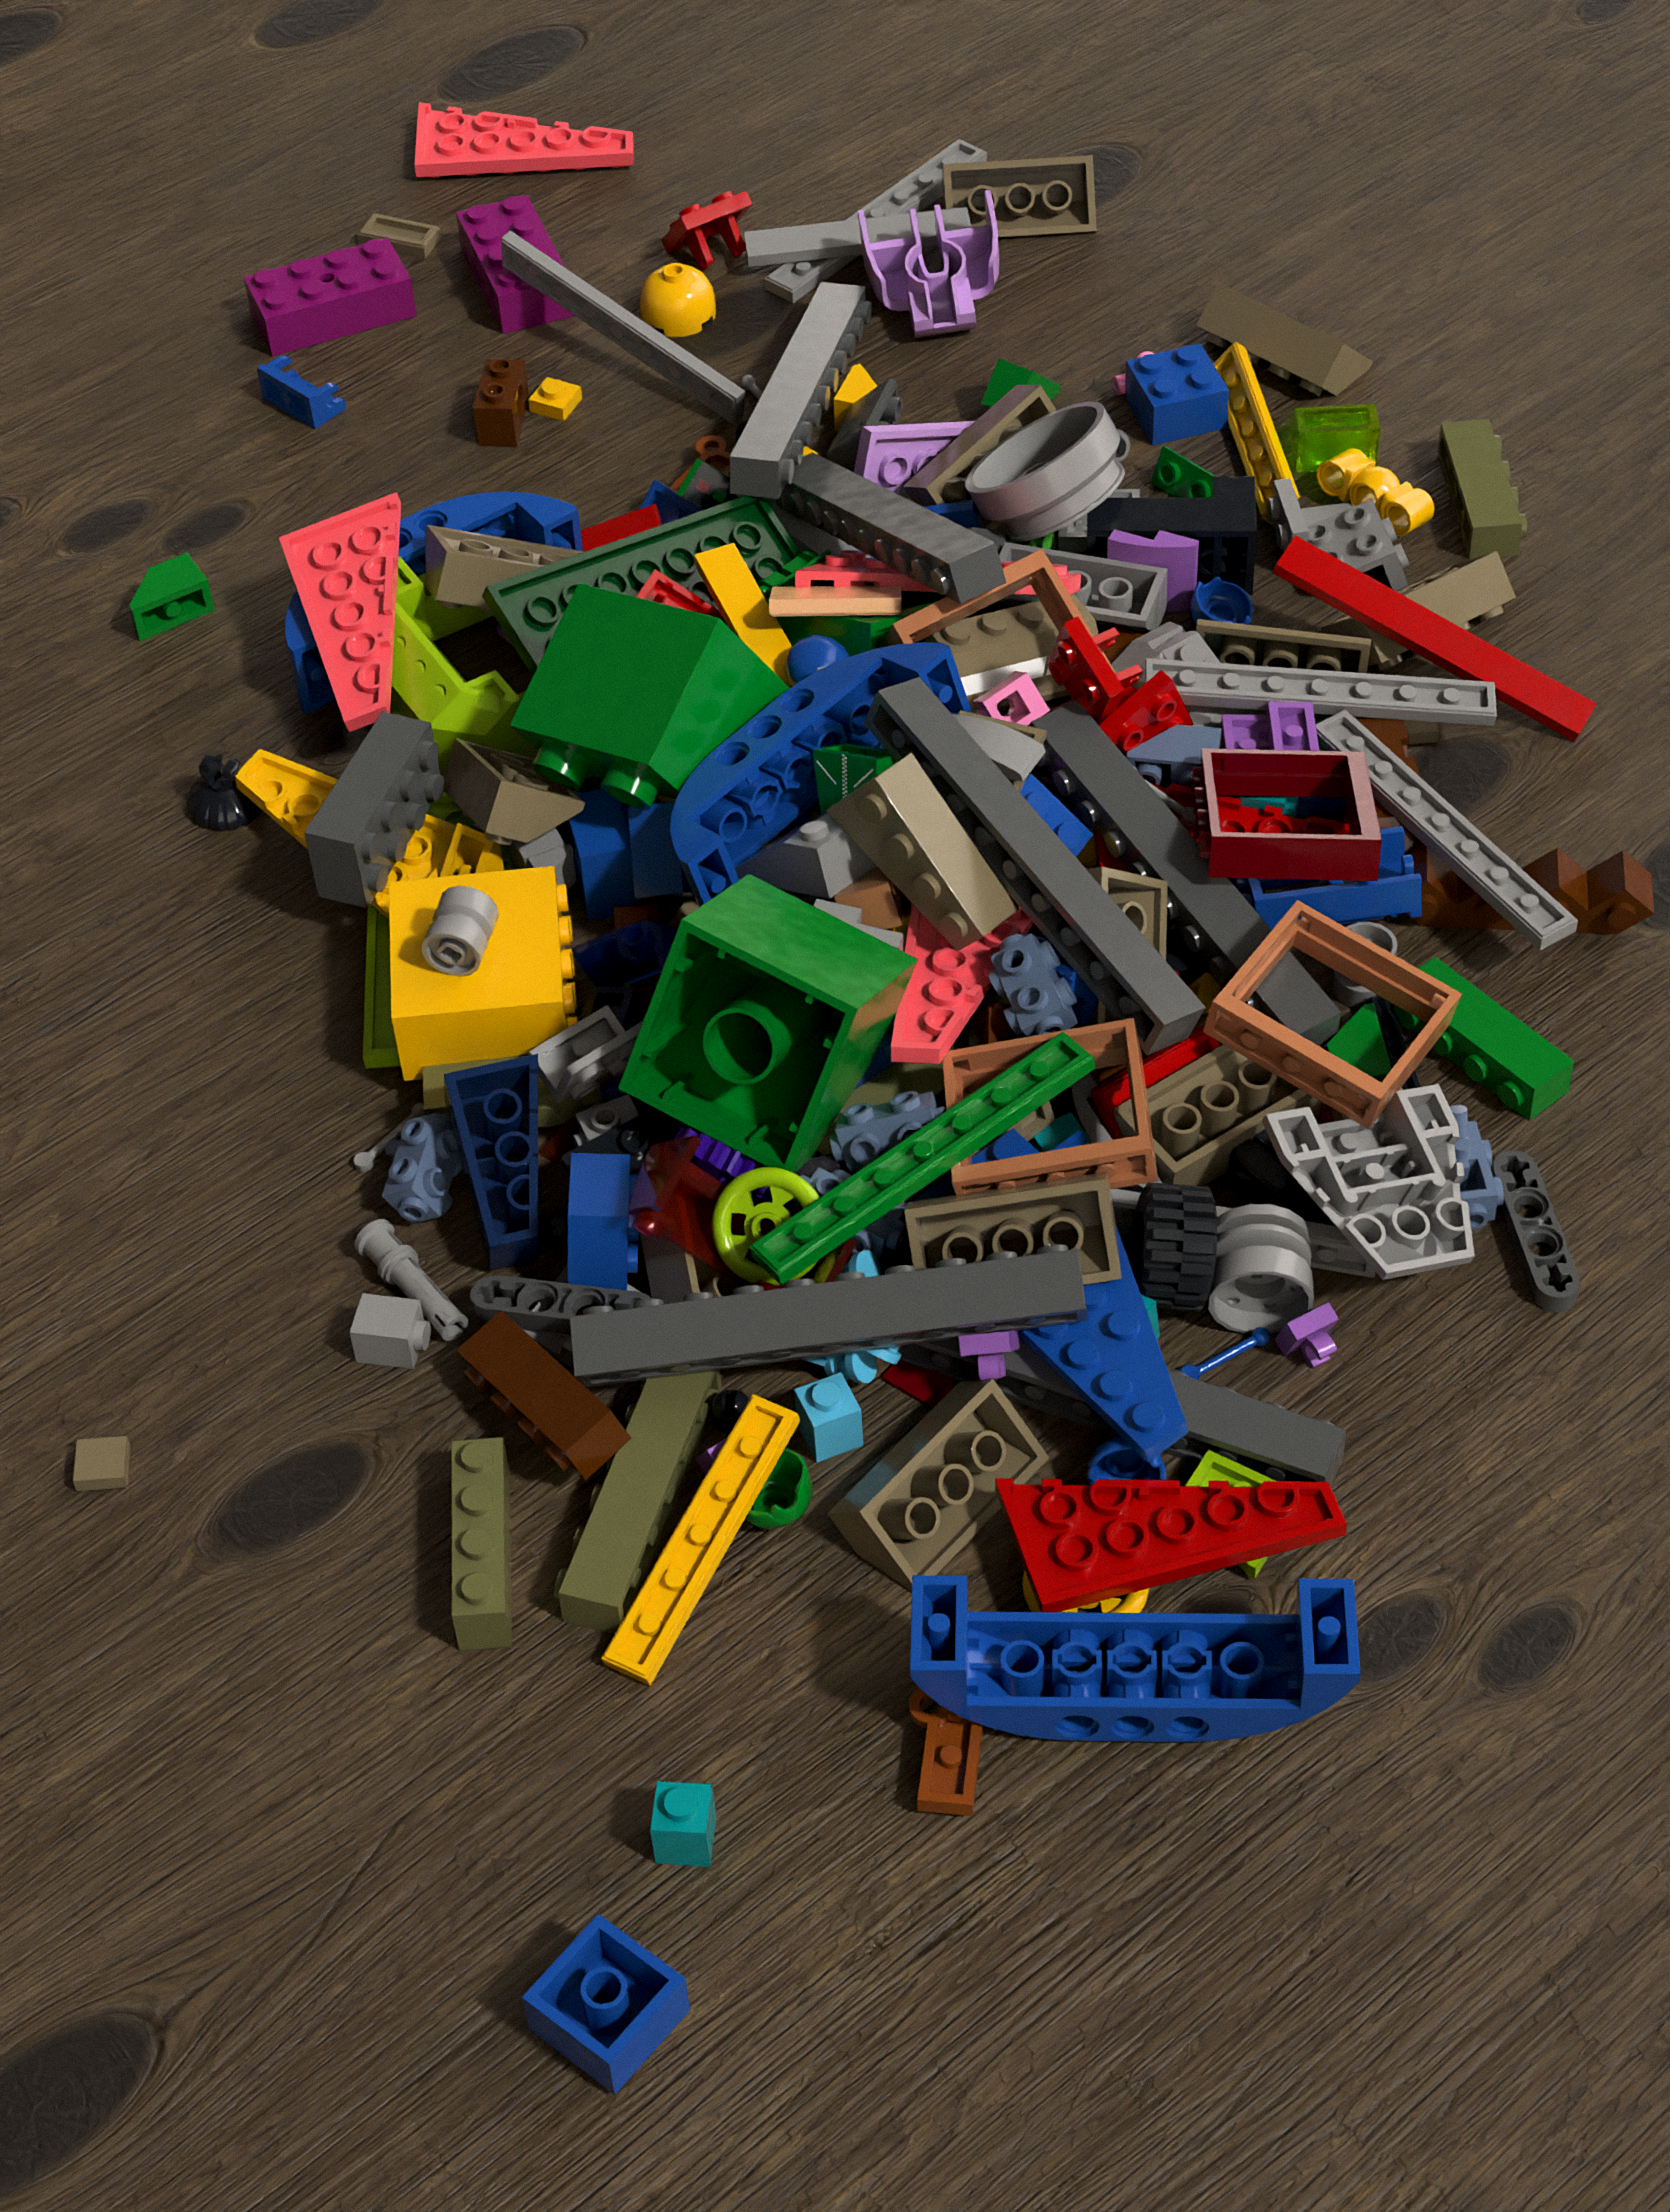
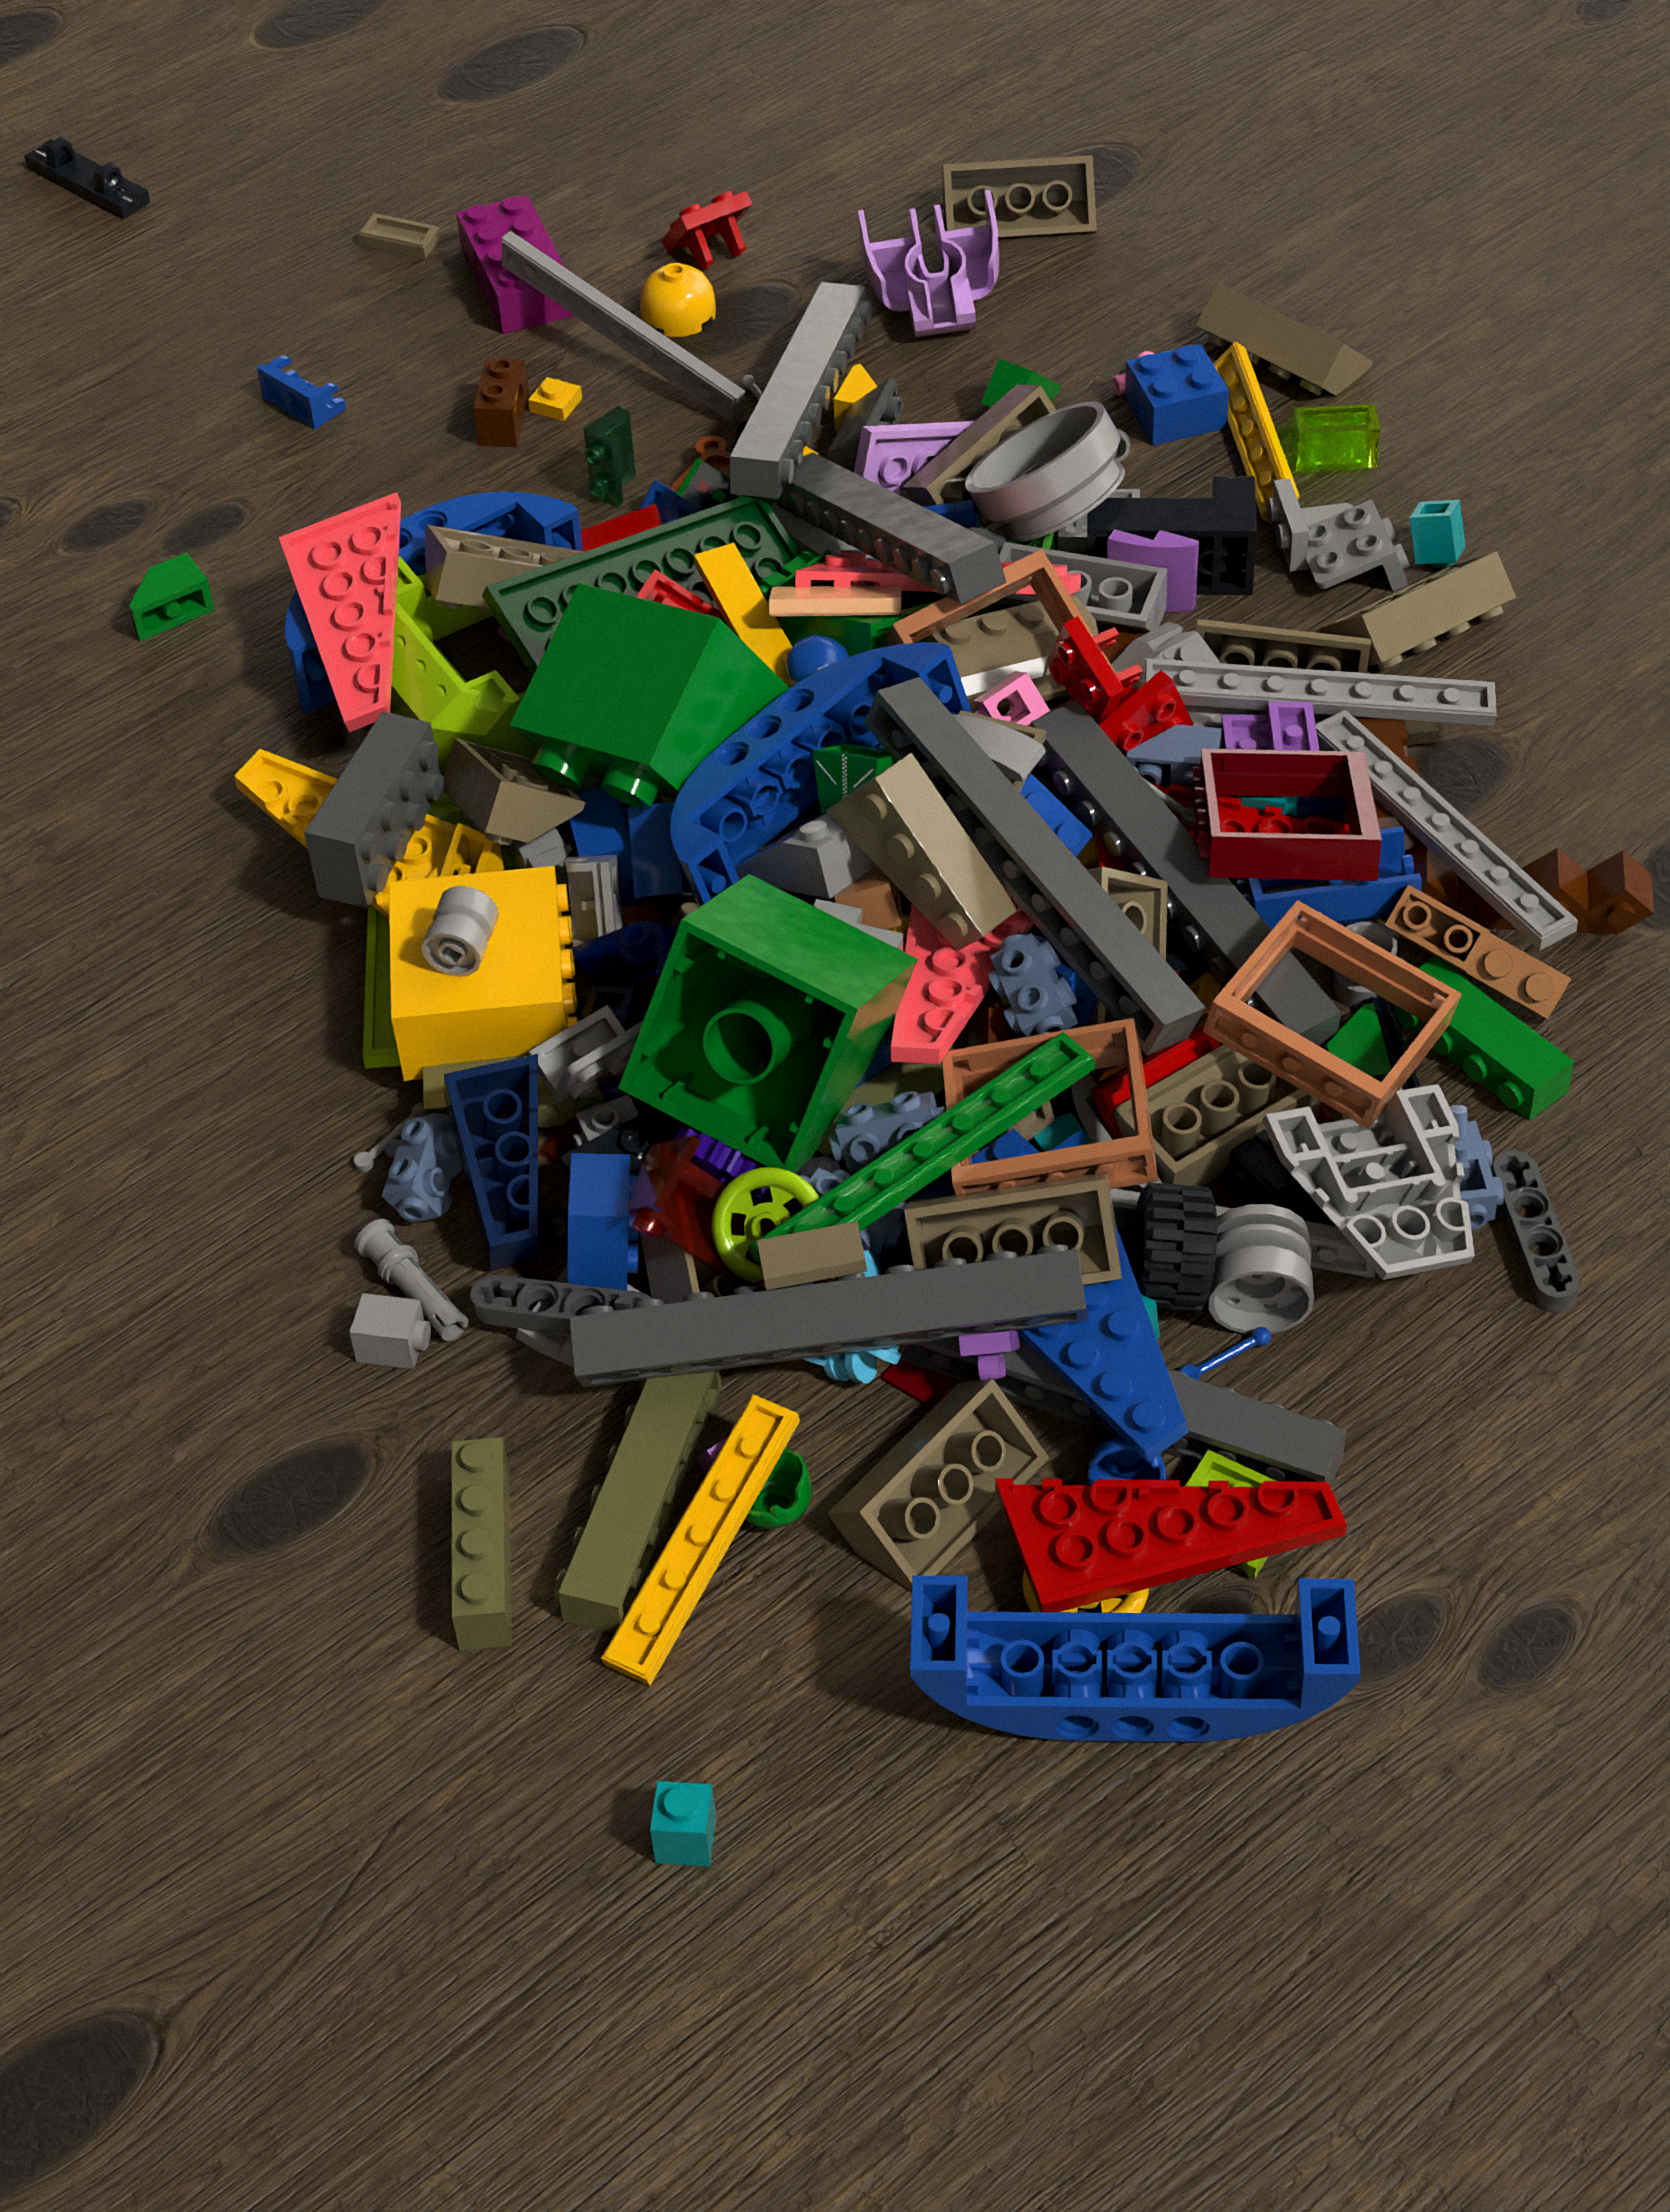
dark tan tile [73,1436,131,1491] -> none
black hair [187,754,263,831] -> none
magenta brick [243,237,417,356] -> none
coral wing [414,102,634,178] -> none
reddish brown brick [457,1310,631,1480] -> none
blue brick [522,1914,690,2095] -> none
black hinge [711,1389,749,1433] -> none
light grey tile [744,207,972,267] -> none
light grey tile [764,139,987,303] -> none
medium azure brick [794,1372,863,1463] -> none
dark orange hinge [909,1688,984,1816] -> none
green hinge [1150,446,1215,498] -> none
blue hair [1189,577,1253,626] -> none
red tile [1272,535,1597,742] -> none
medium lavender tile [1274,1302,1339,1369] -> none
yellow piece [1317,448,1435,537] -> none
olive brick [1437,419,1527,559] -> none
none -> black hinge [24,136,150,220]
none -> light grey hinge [565,855,624,954]
none -> clear green bracket [583,406,636,508]
none -> dark tan tile [757,1221,867,1291]
none -> medium nougat slope [1384,885,1571,1020]
none -> teal brick [1409,500,1466,568]

